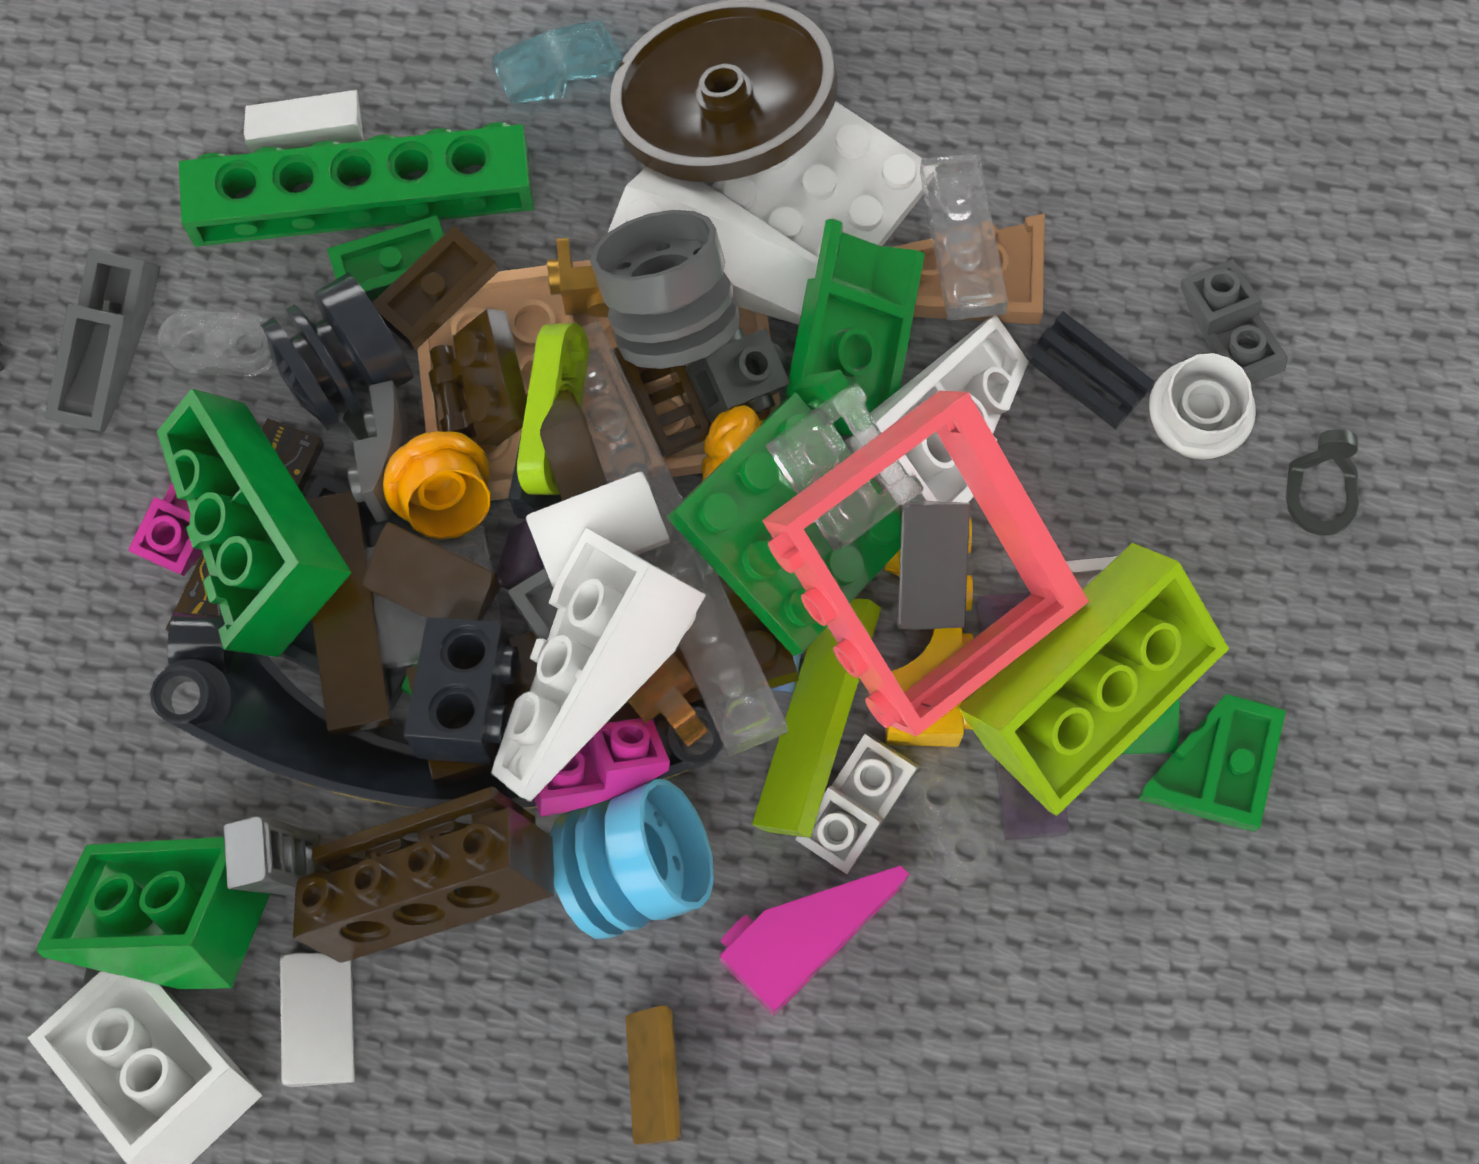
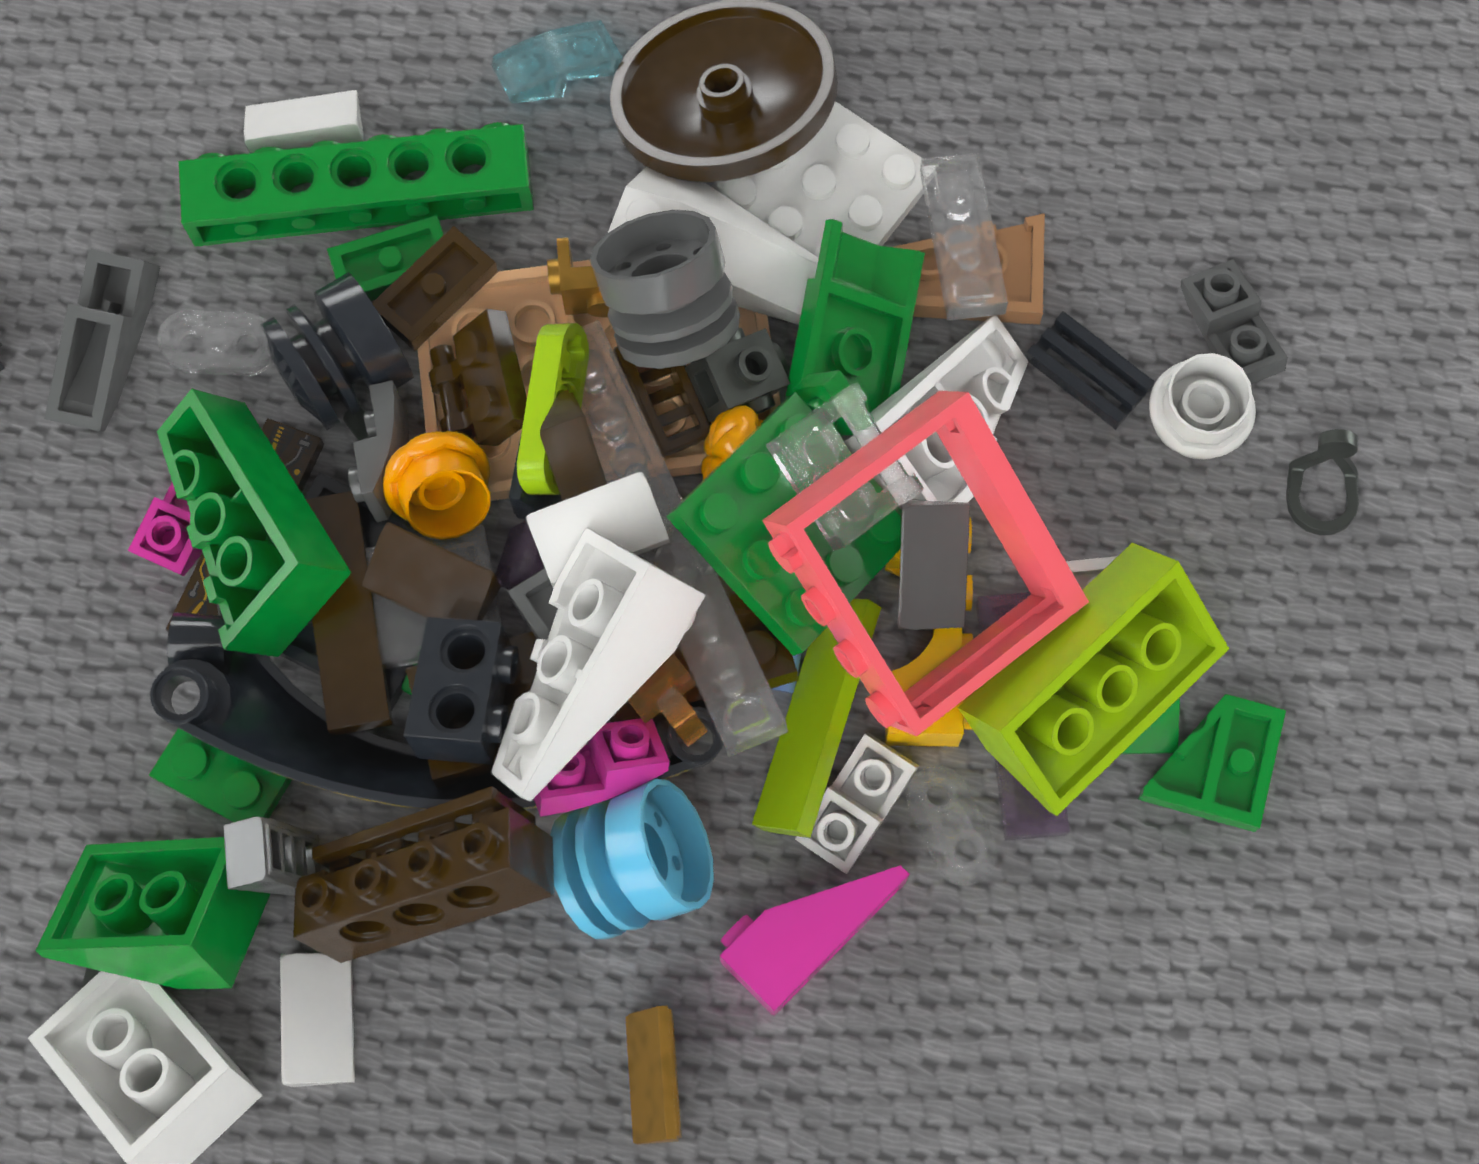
none -> green wing [149,728,292,822]

